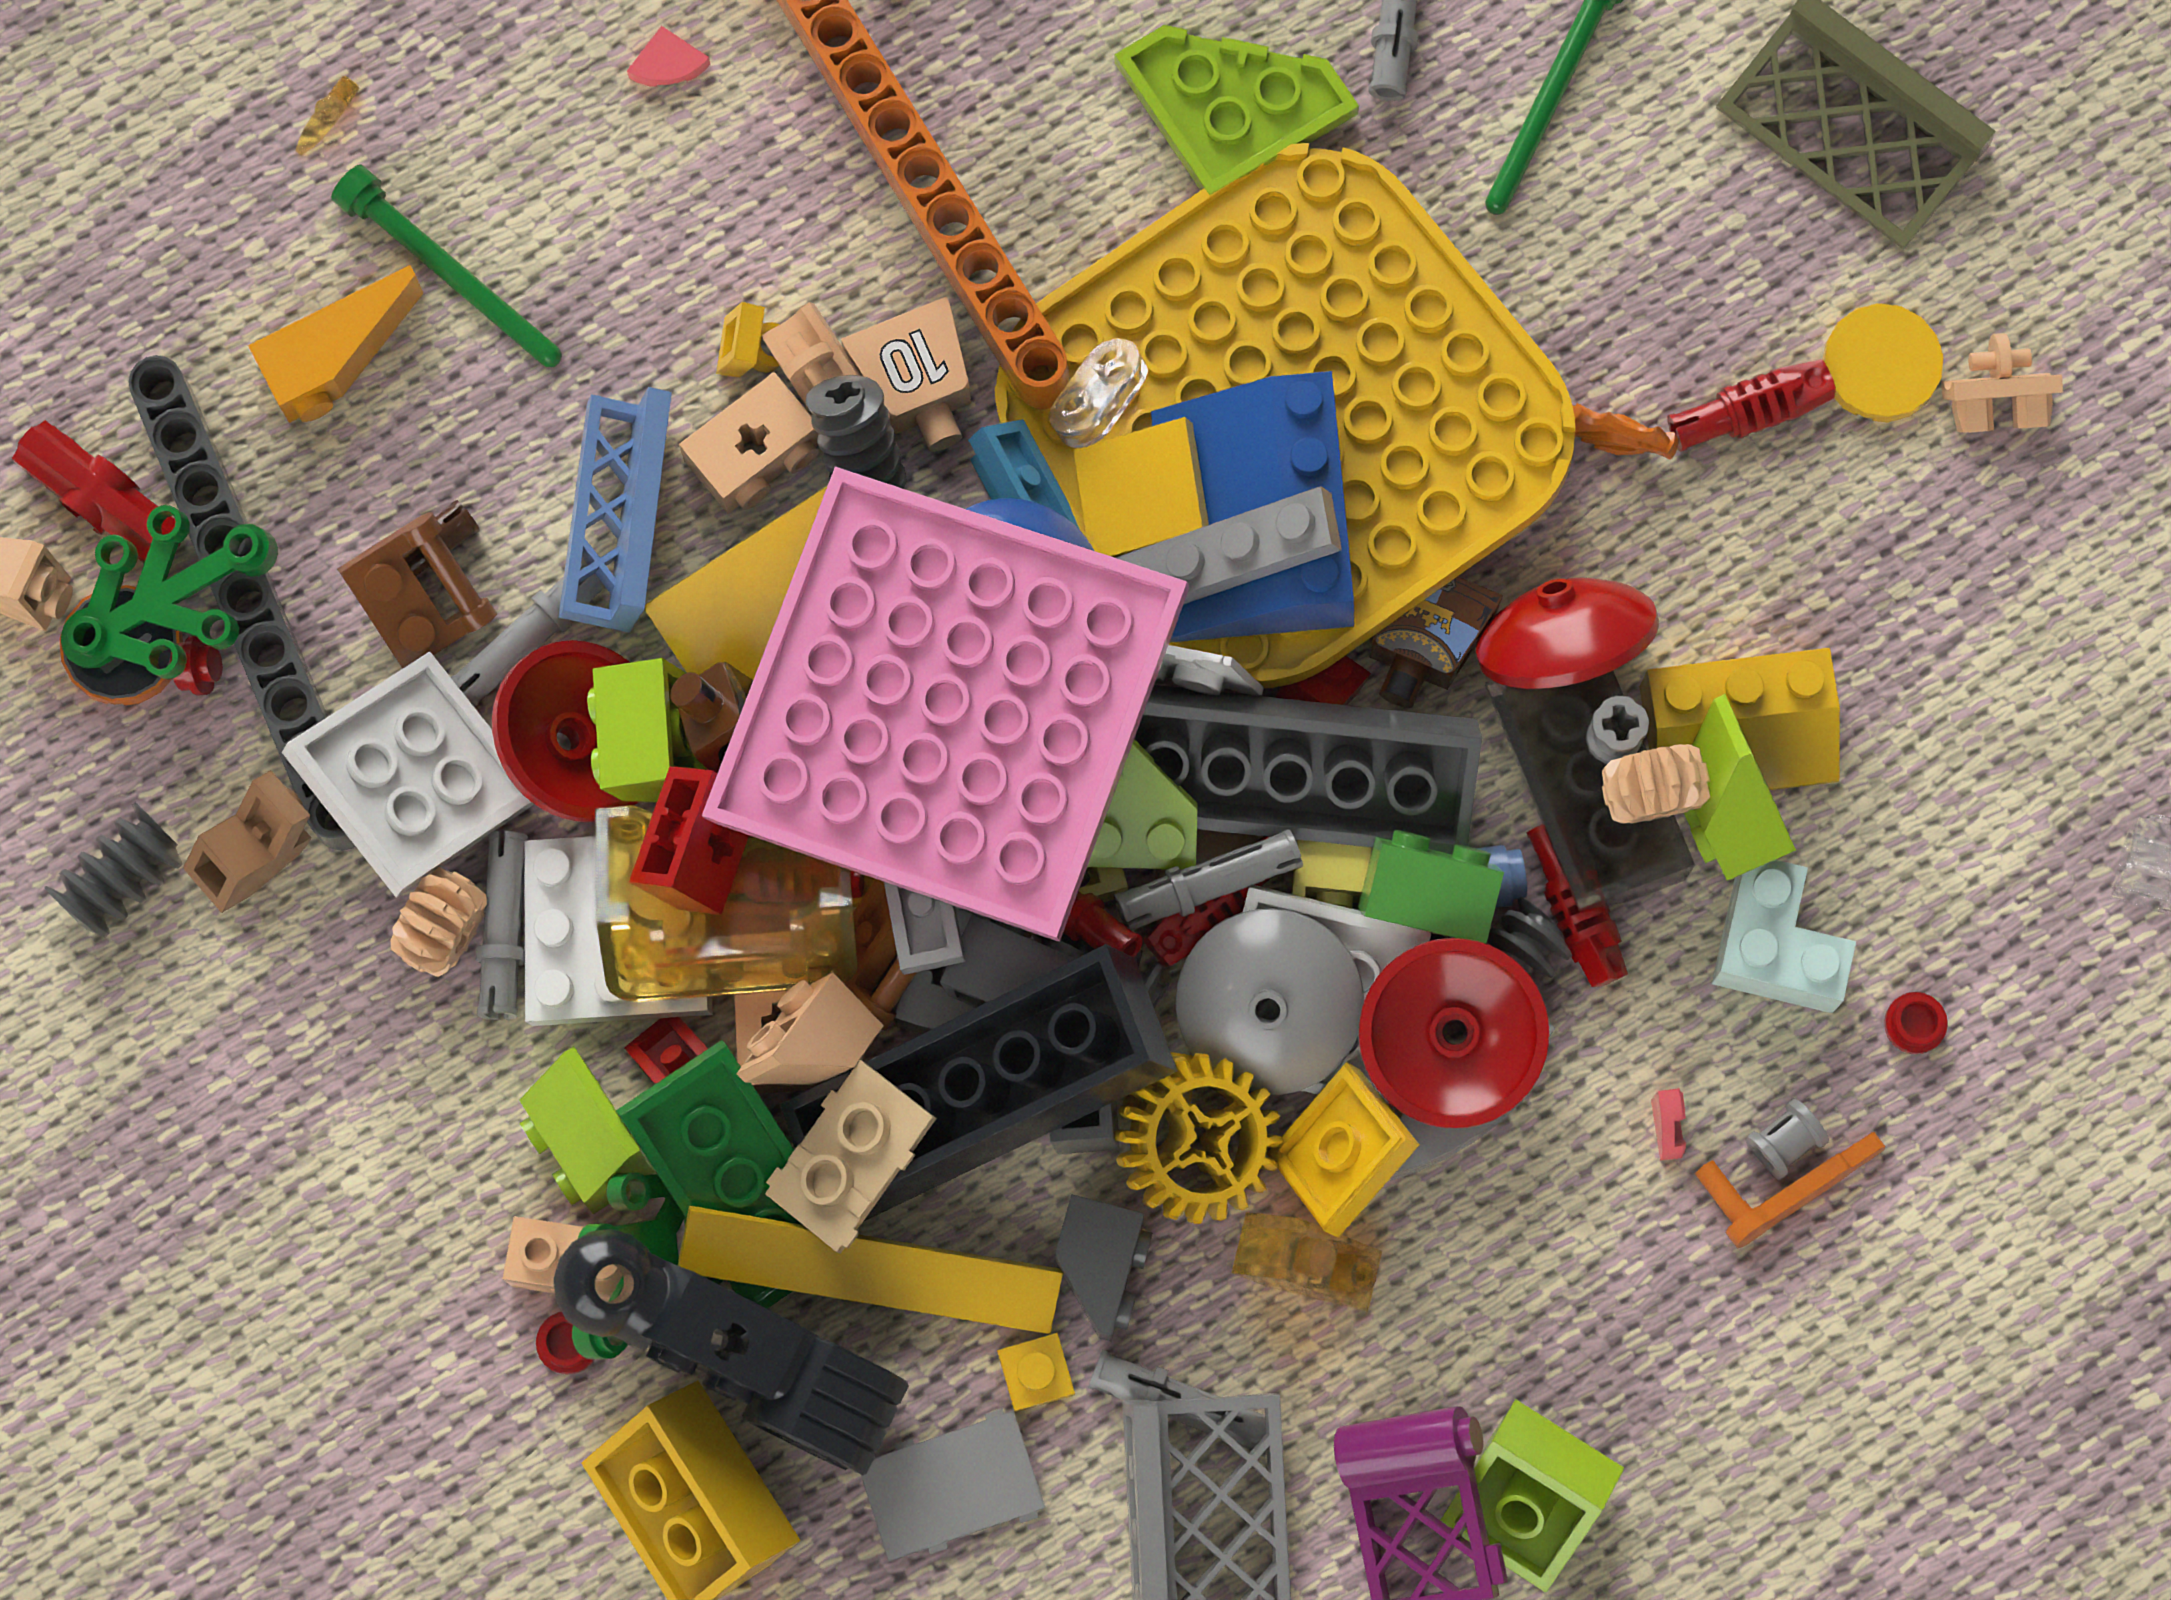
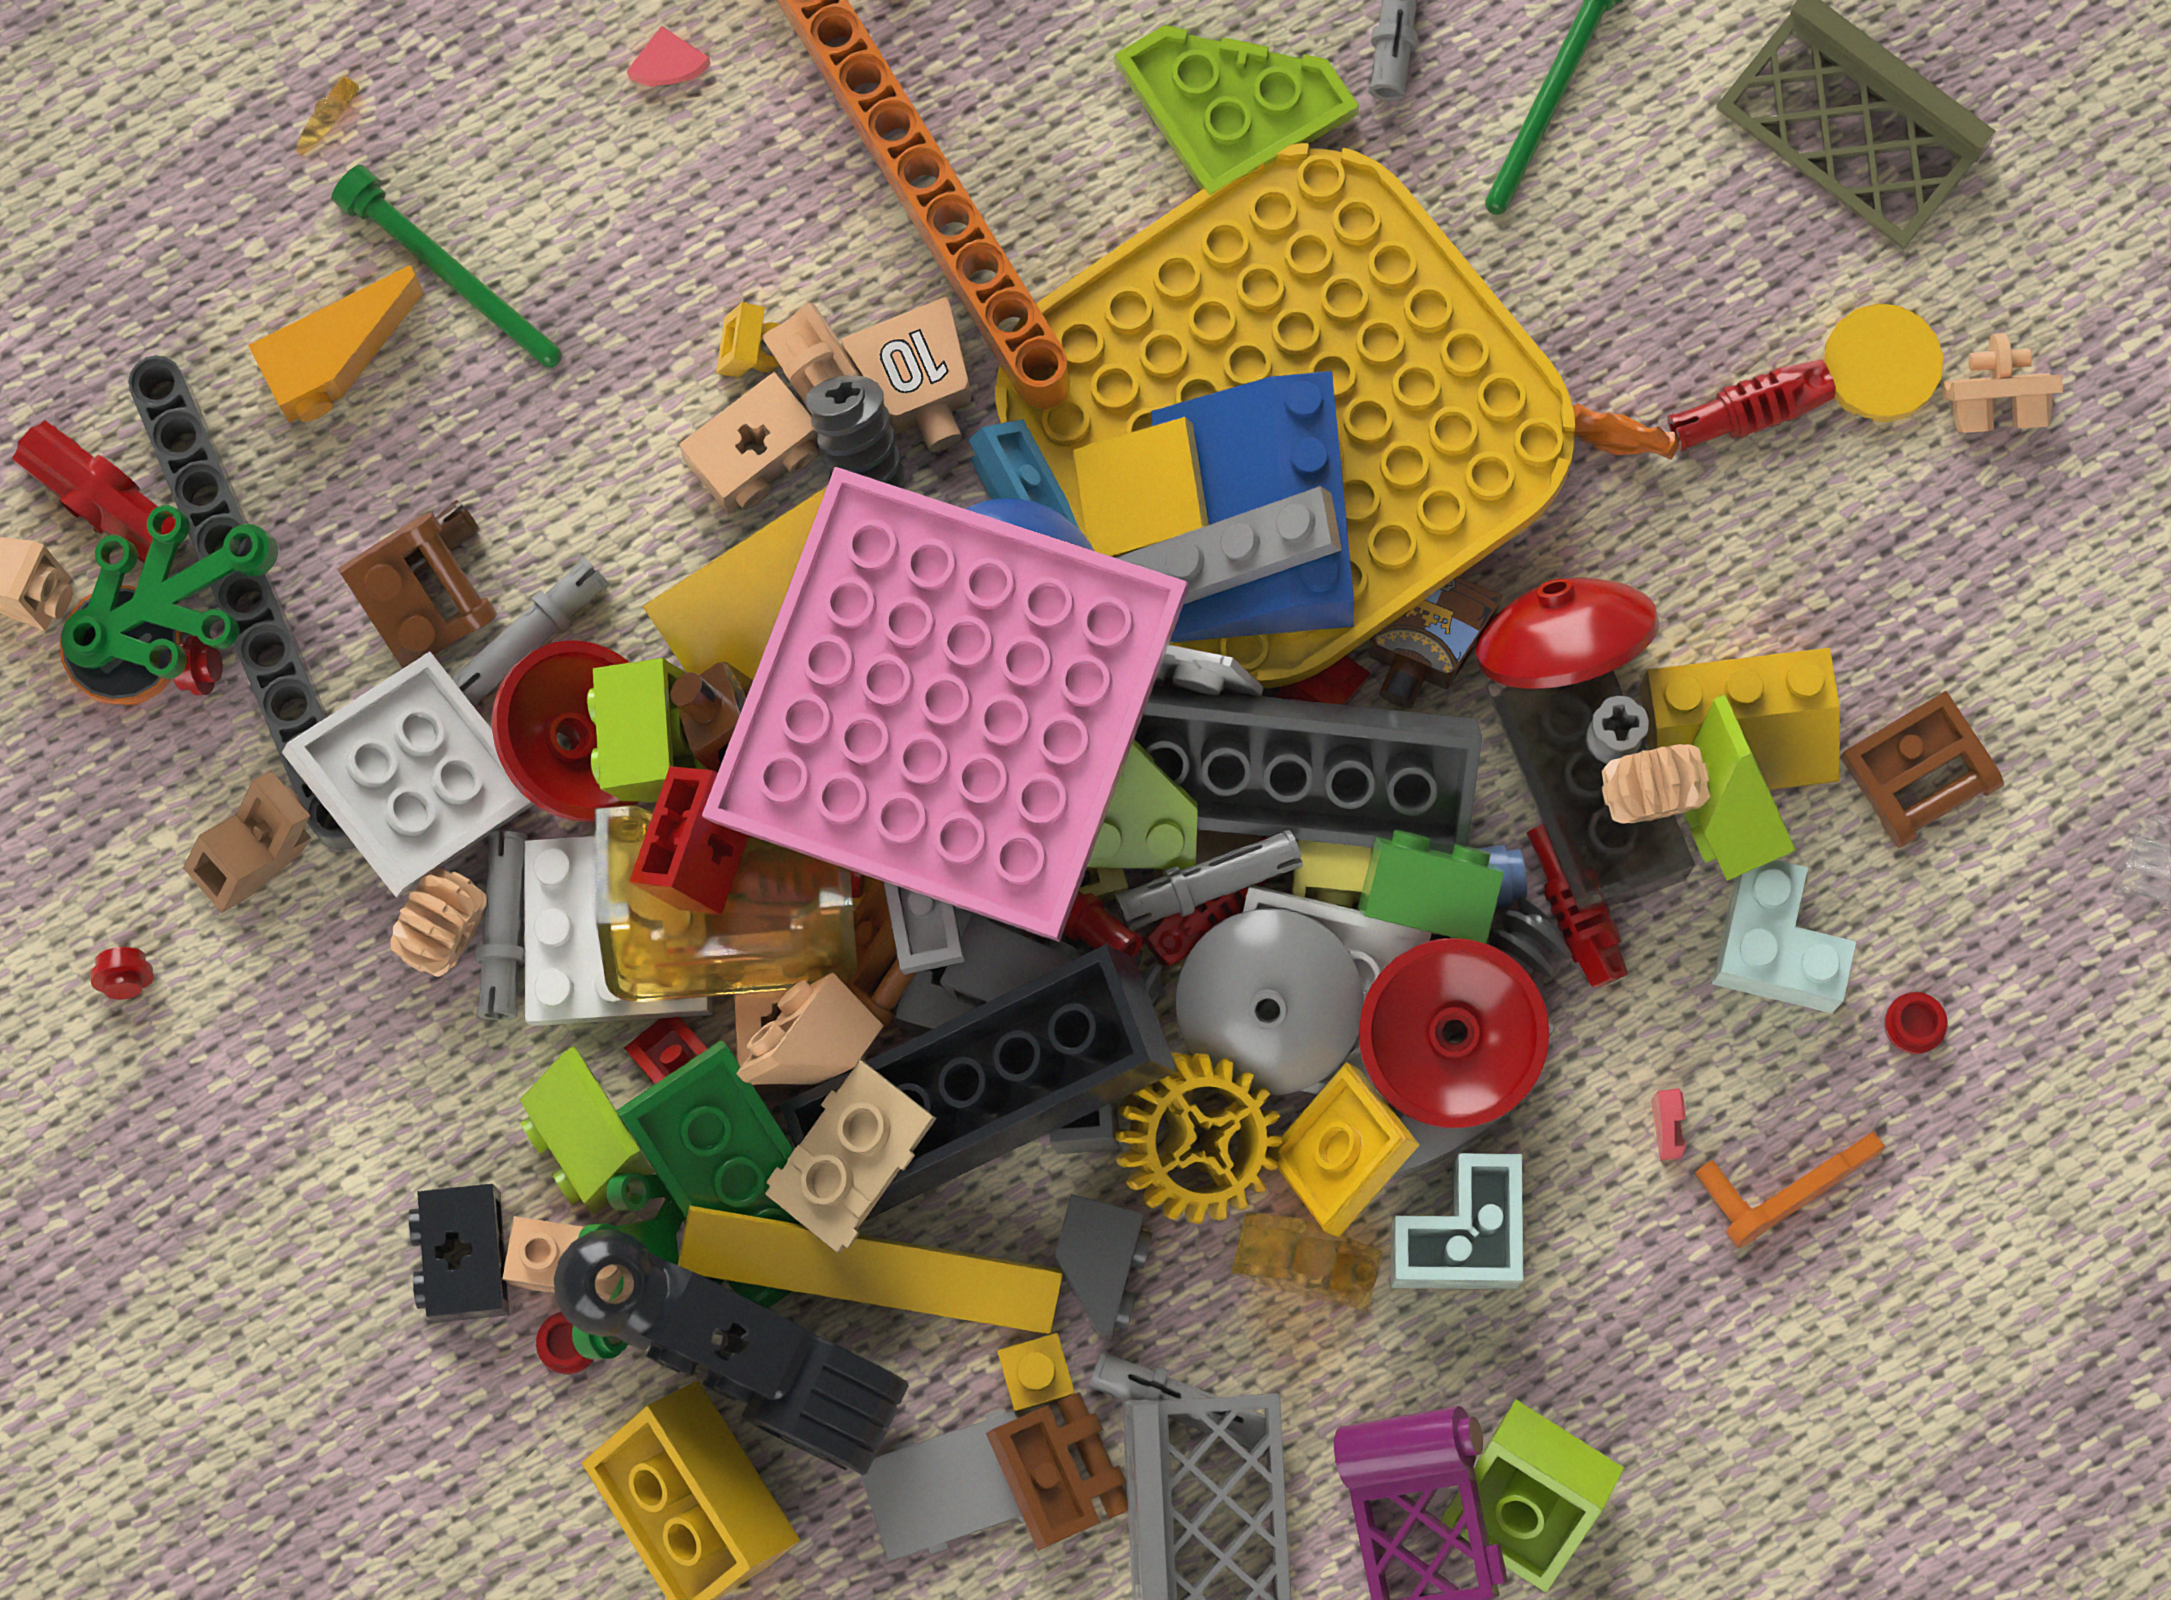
dark grey piece [44,802,182,938] -> none
medium blue fence [558,387,672,633] -> none
clear plate [1049,339,1148,448] -> none
light grey bush [1745,1098,1829,1180] -> none
none -> red plate [90,947,154,1000]
none -> black brick [409,1183,510,1323]
none -> dark orange plate [986,1392,1128,1551]
none -> light aqua brick [1391,1153,1523,1290]
none -> dark orange plate [1840,691,2004,848]

